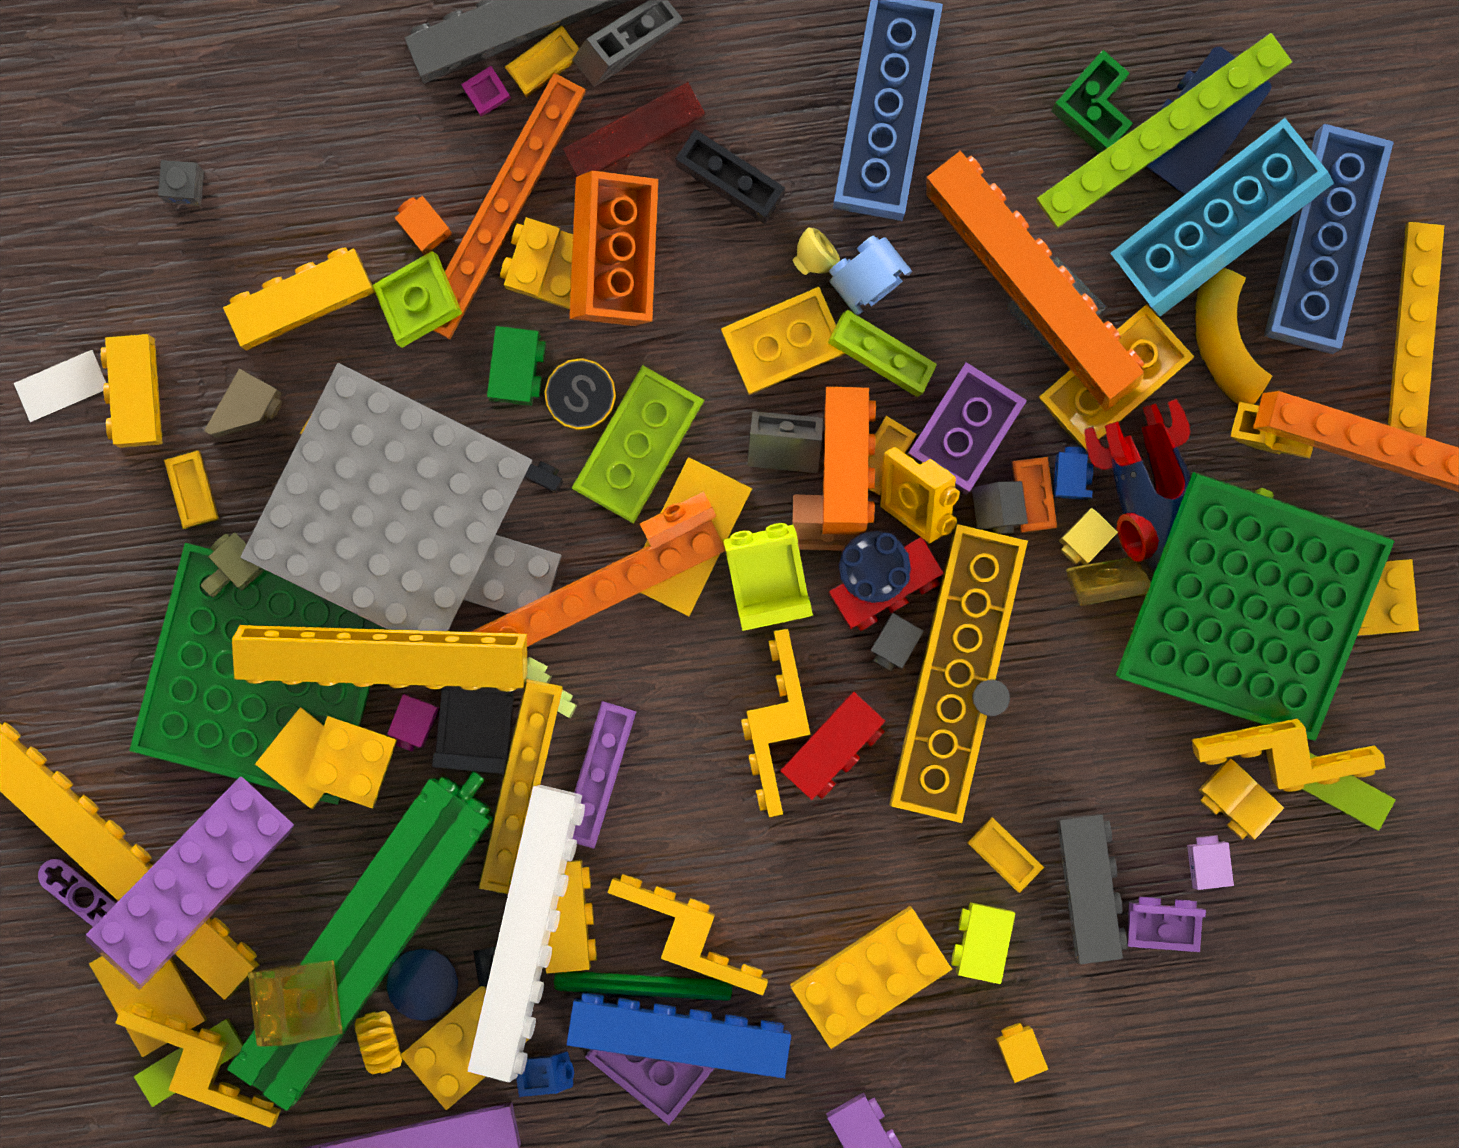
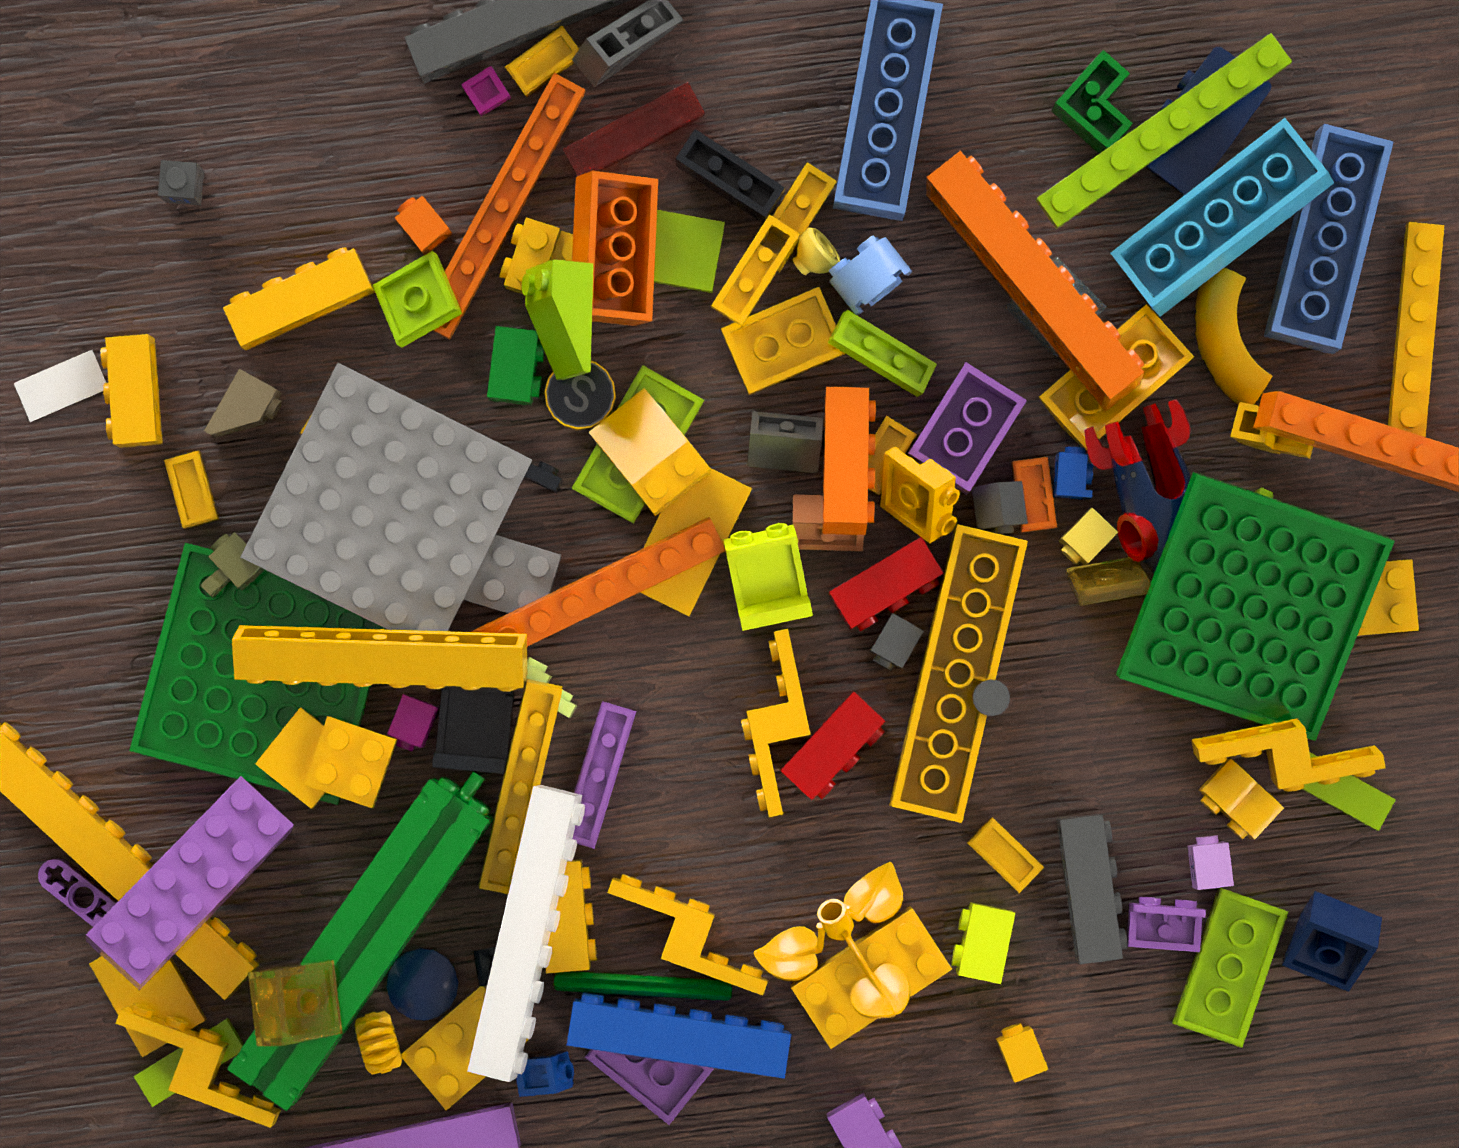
orange plate [640,492,717,549] -> none
dark blue dish [839,531,911,603] -> none
none -> lime slope [522,259,593,380]
none -> yellow slope [588,388,711,516]
none -> lime tile [654,210,725,293]
none -> yellow bracket [711,162,837,327]
none -> yellow plant [754,862,910,1019]
none -> lime tile [1172,887,1289,1048]
none -> dark blue slope [1282,891,1382,992]

